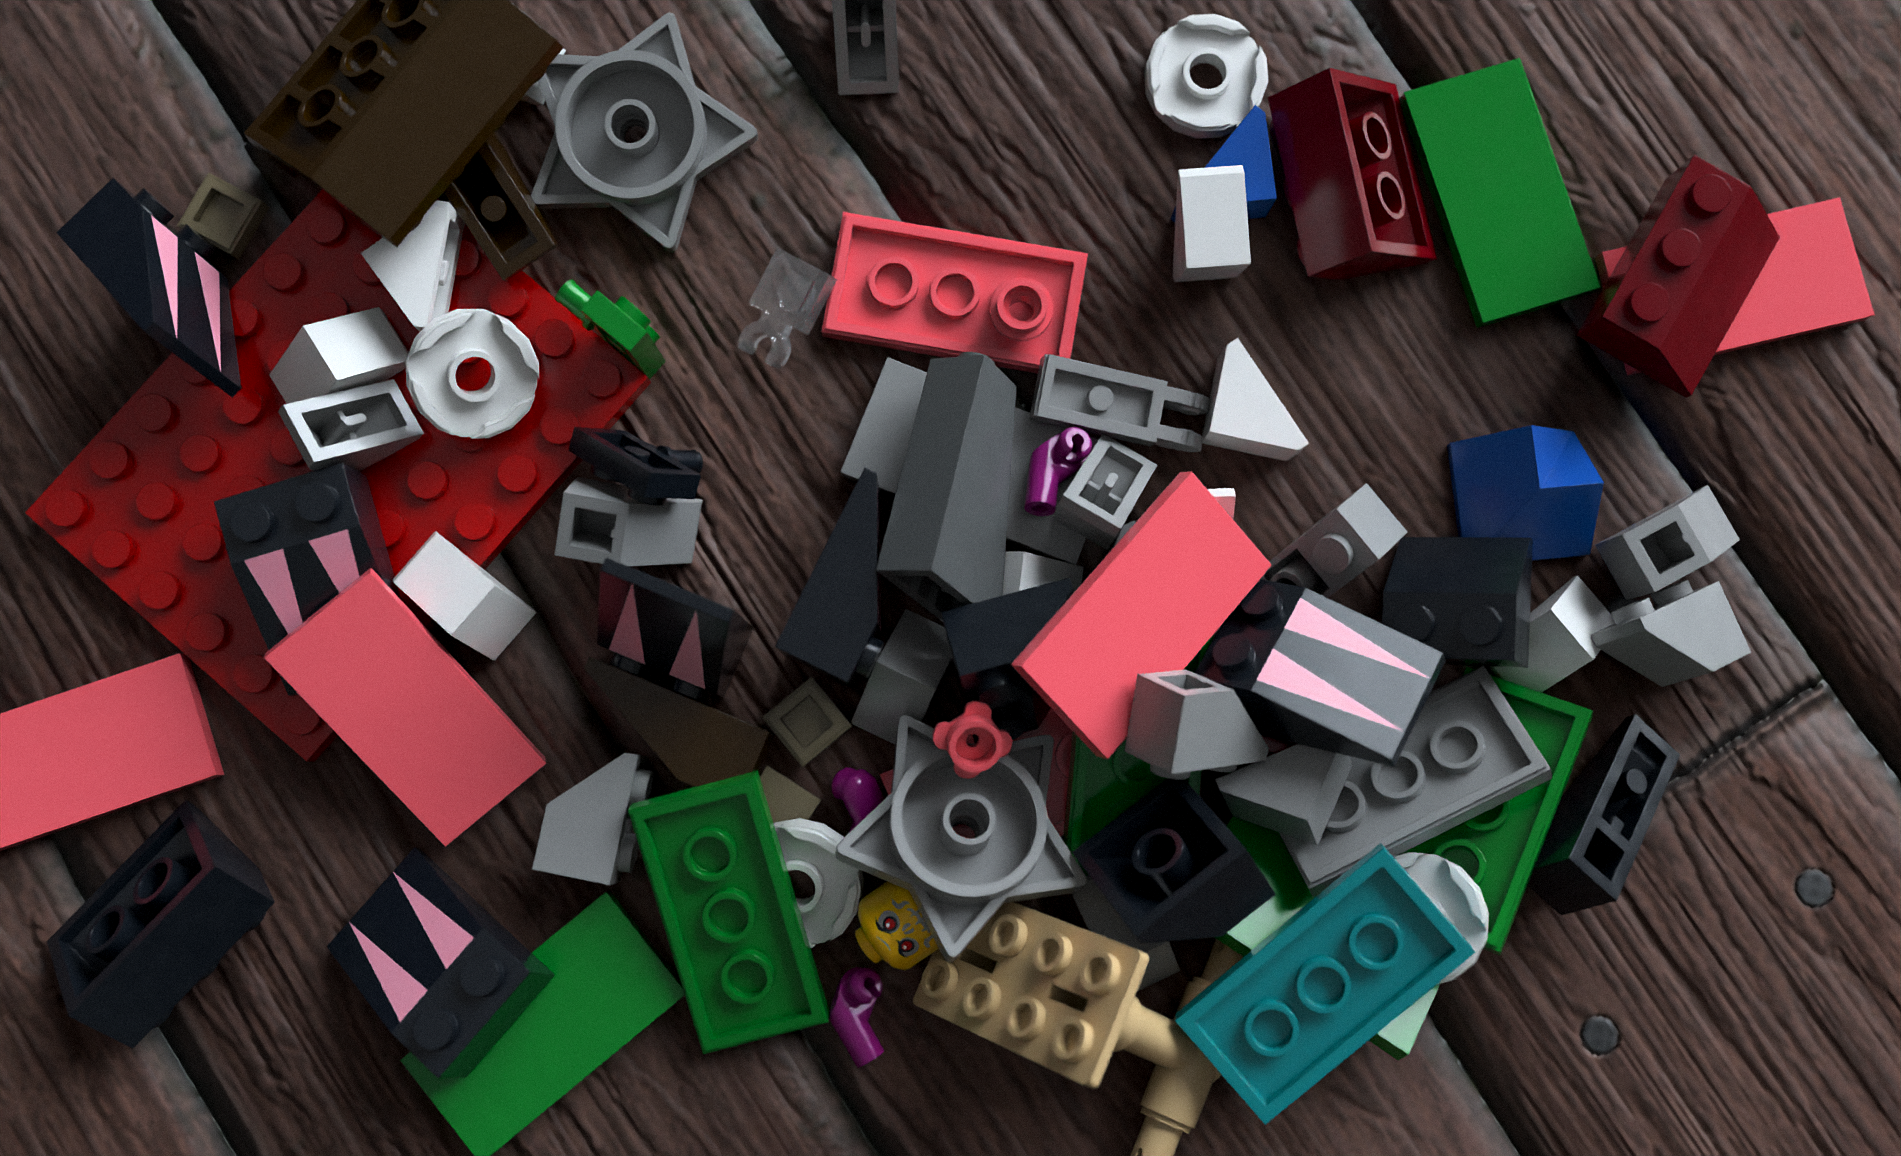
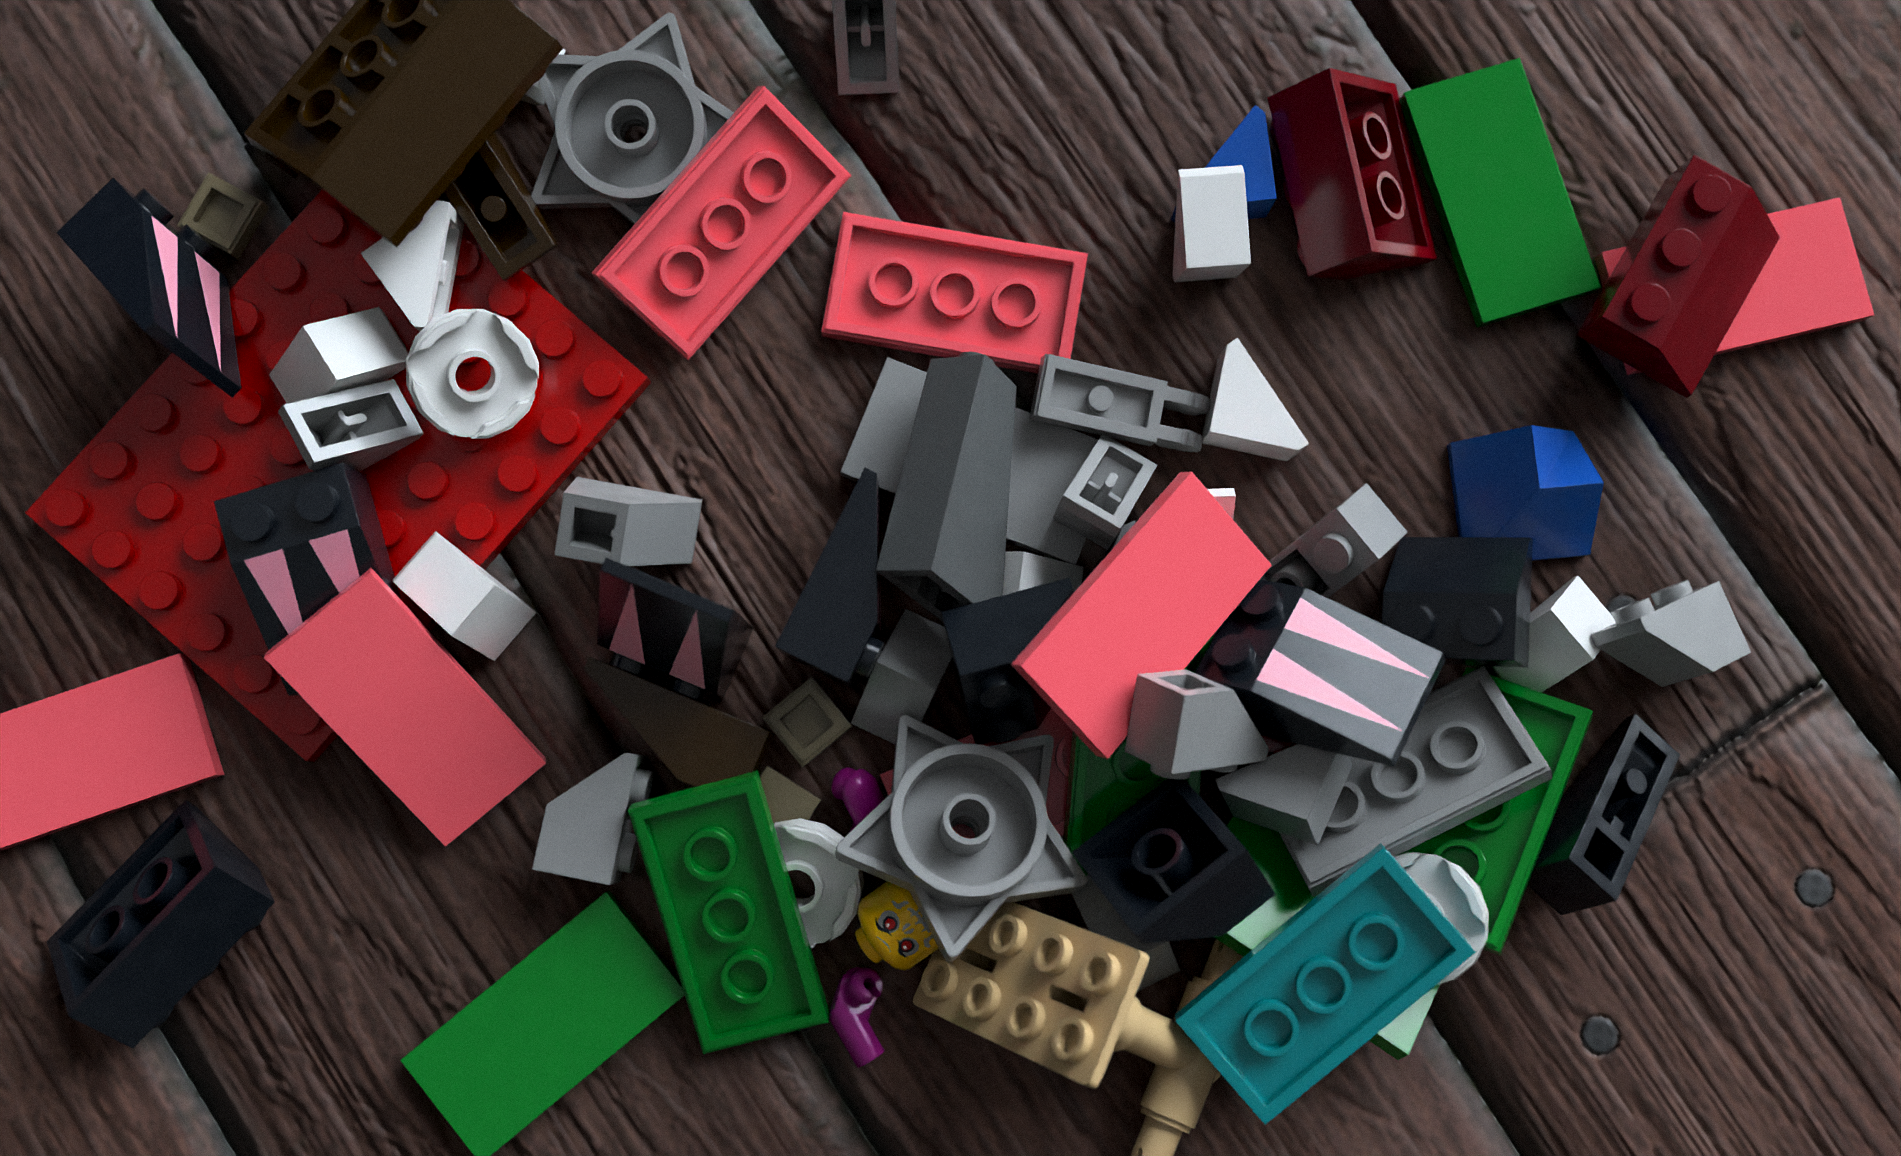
black slope [327,847,555,1079] -> none
green plate [555,279,666,379] -> none
black plate [568,427,703,506] -> none
clear plate [738,248,837,369] -> none
coral plate [932,700,1012,779] -> none
coral plate [990,278,1053,342] -> none
magenta arm [1024,427,1092,517] -> none
white tile [1144,14,1268,139] -> none
light grey slope [1595,485,1740,600] -> none
none -> coral tile [591,86,852,360]

